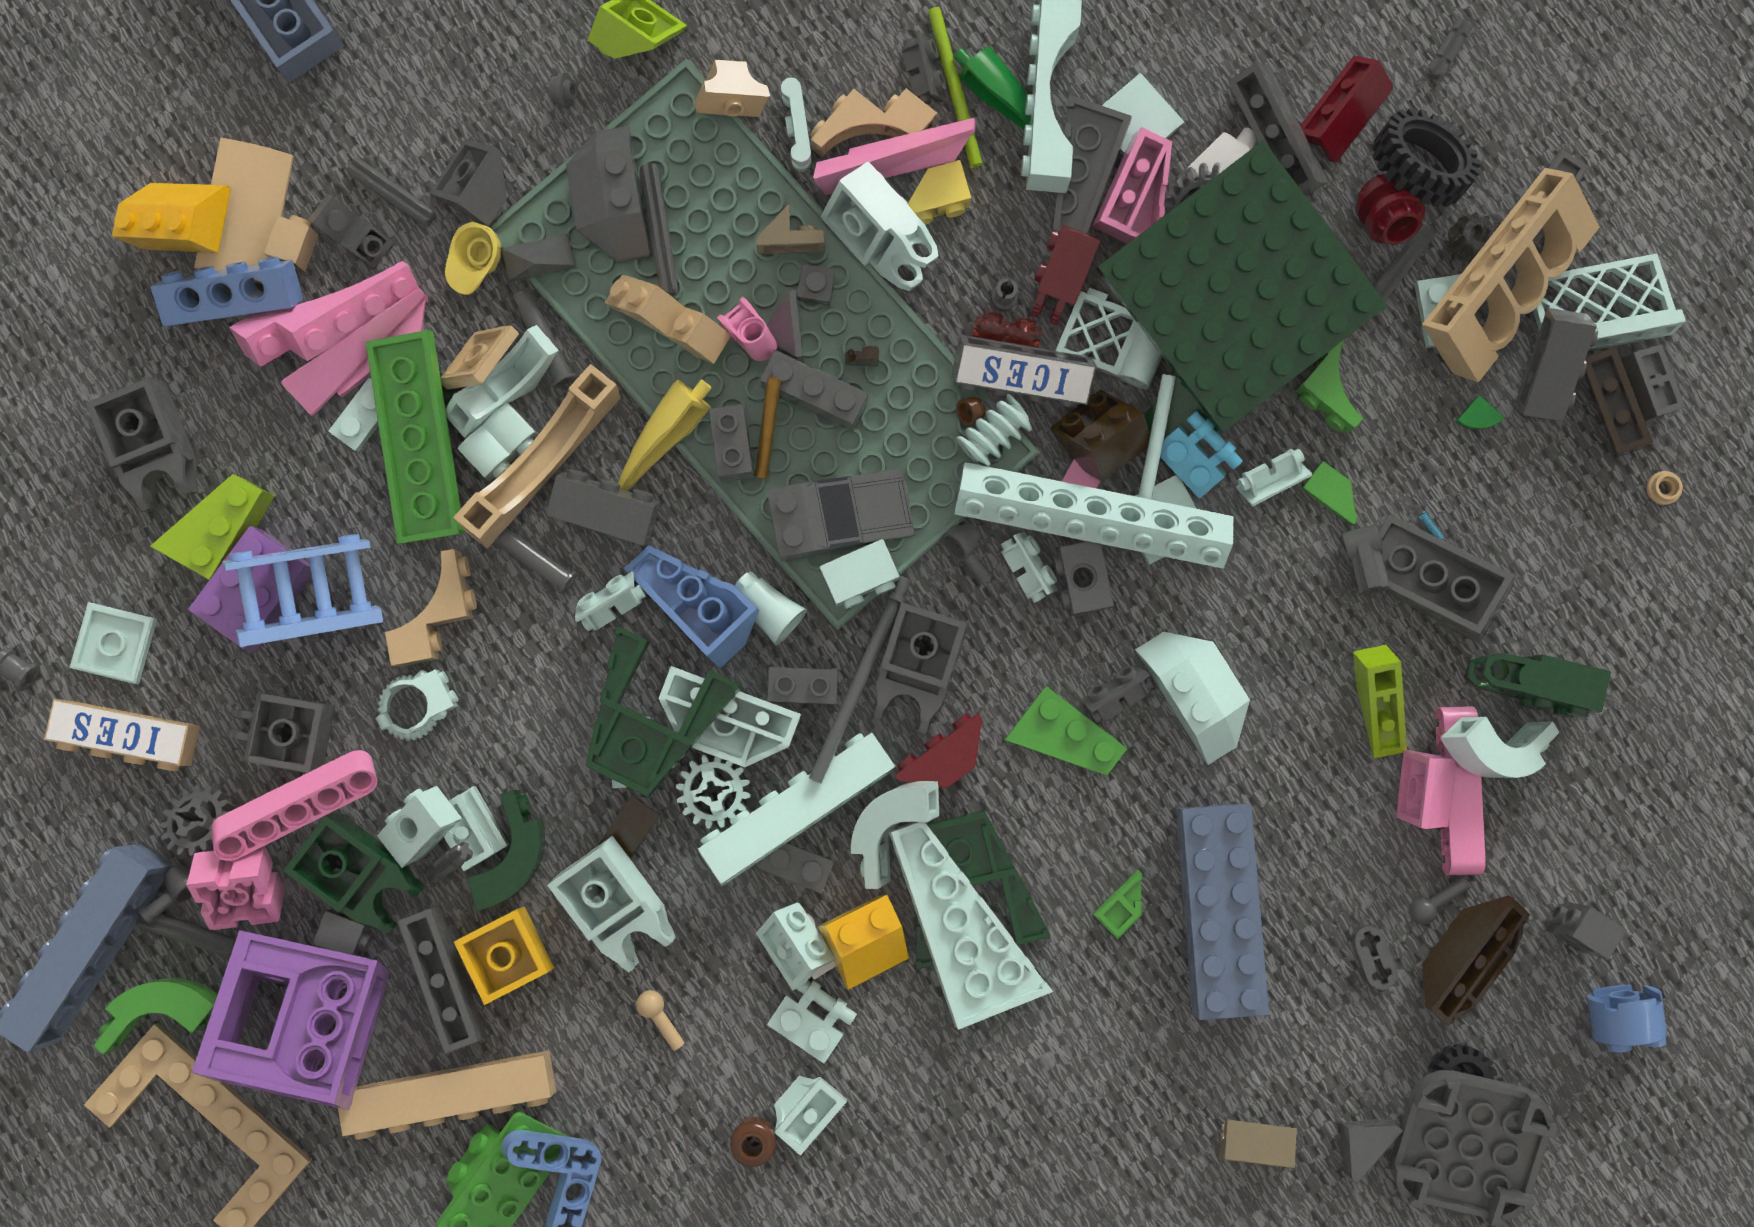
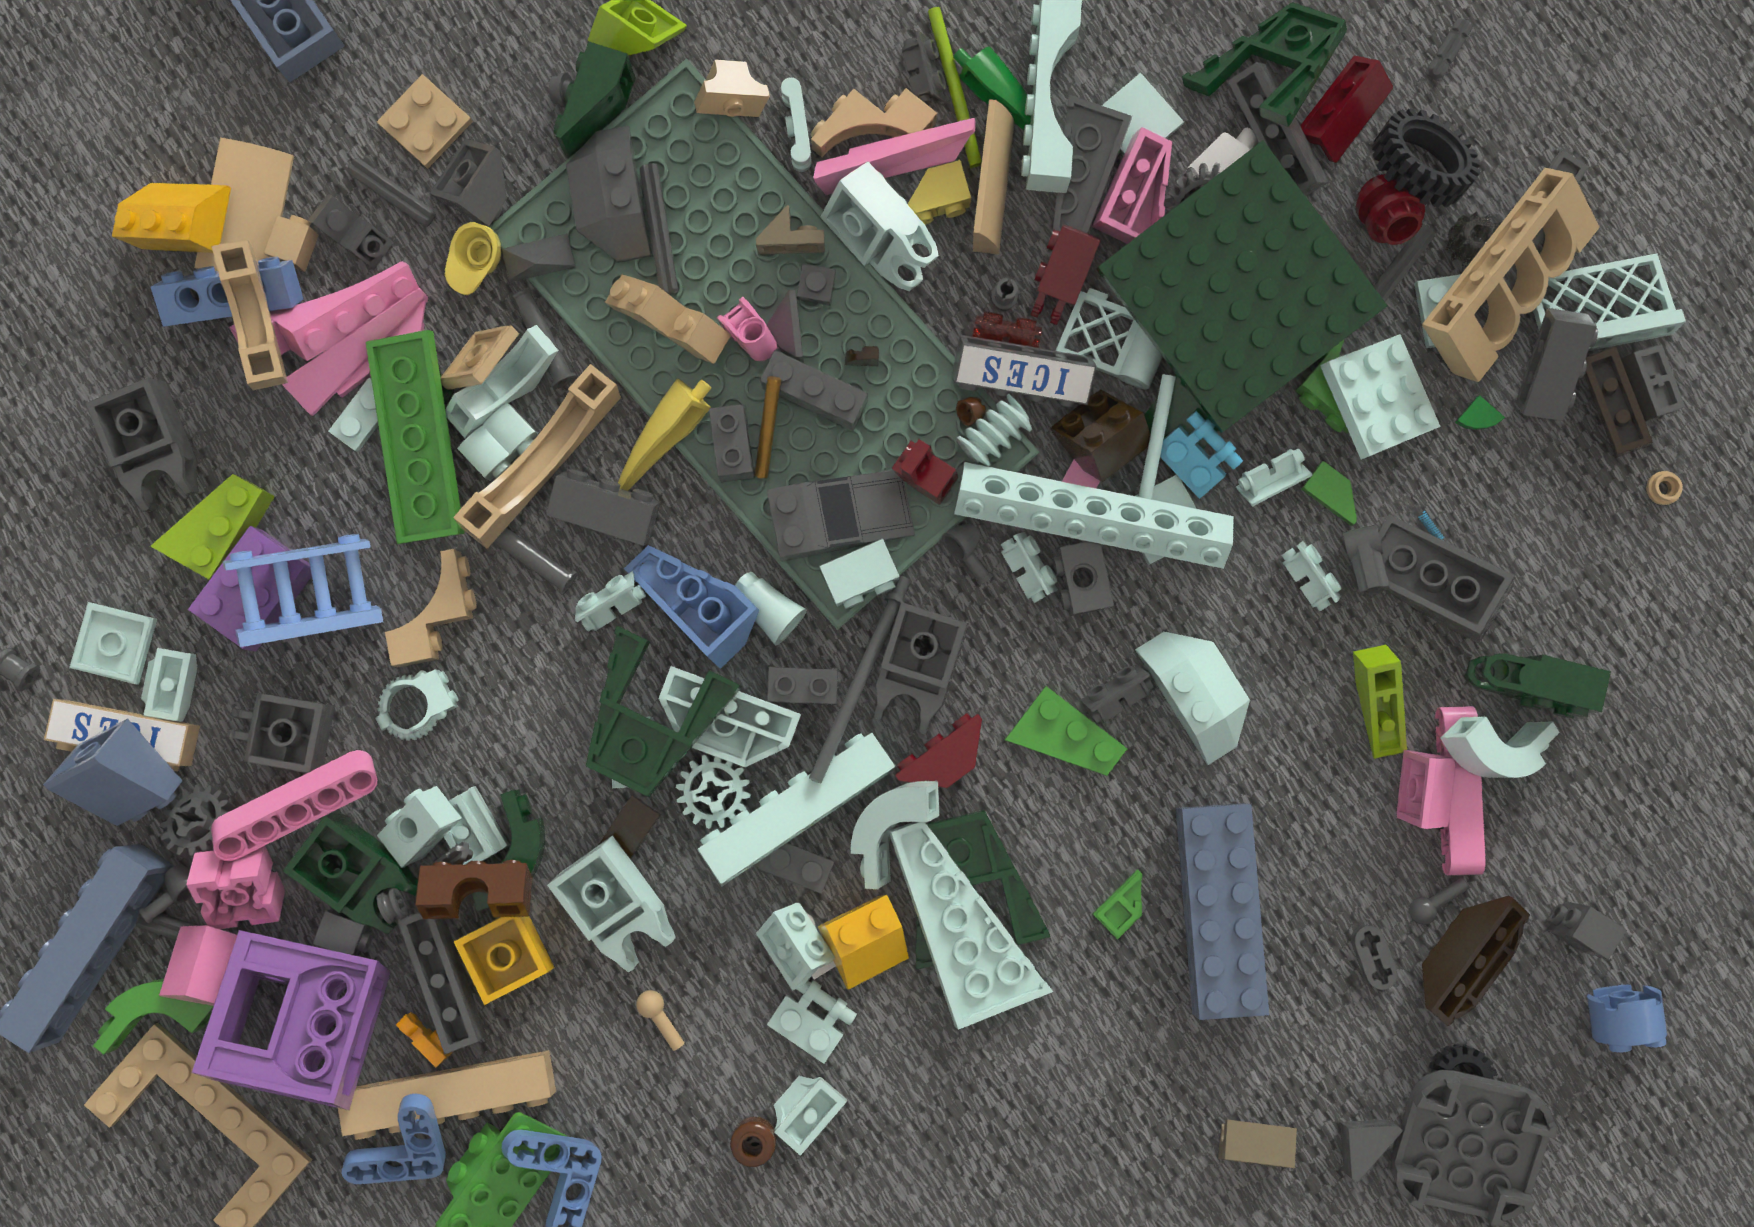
none -> sand blue slope [43,718,182,826]
none -> light aqua slope [141,648,197,722]
none -> bright pink slope [159,925,237,1006]
none -> tan arch [211,239,288,390]
none -> medium blue beam [342,1094,446,1184]
none -> tan plate [377,74,473,169]
none -> dark grey bush [377,888,408,924]
none -> light orange plate [396,1012,453,1067]
none -> reddish brown arch [415,860,532,919]
none -> dark green slope [554,41,636,159]
none -> dark red brick [892,439,959,505]
none -> tan slope [973,99,1014,254]
none -> dark green wing [1182,2,1347,127]
none -> light aqua hinge [1281,541,1342,611]
none -> light aqua plate [1320,334,1441,460]

